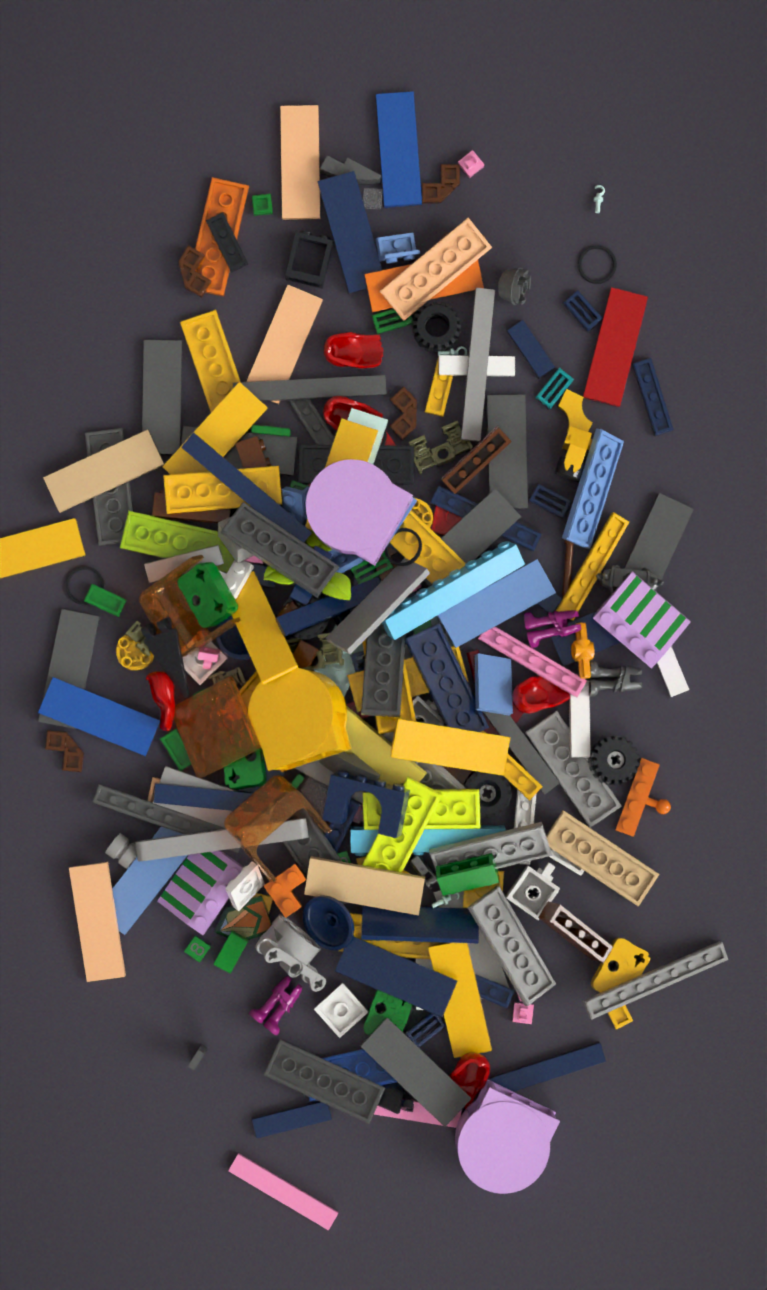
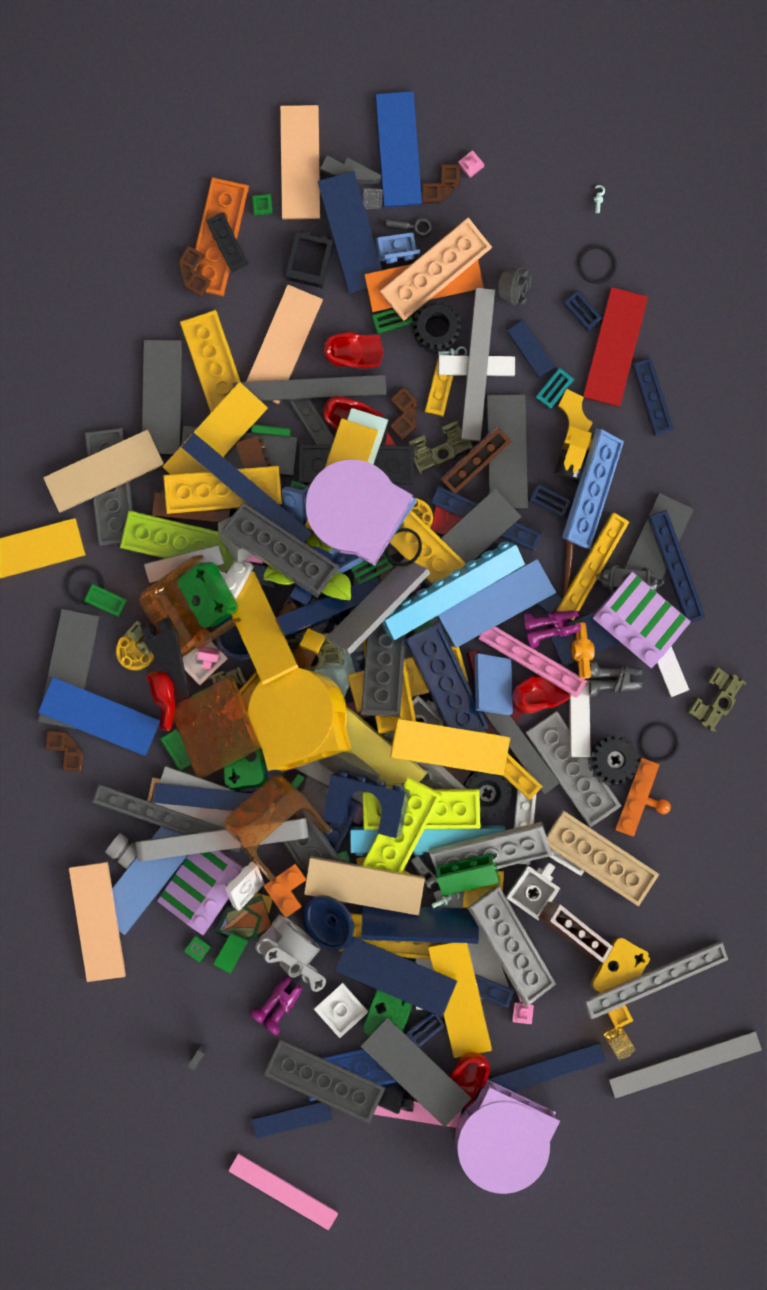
none -> yellow tile [300,629,326,654]
none -> dark grey piece [386,219,432,237]
none -> clear yellow brick [604,1025,636,1060]
none -> light grey tile [609,1031,762,1098]
none -> black piece [640,723,679,762]
none -> dark blue tile [648,510,706,623]
none -> olive piece [687,667,746,732]

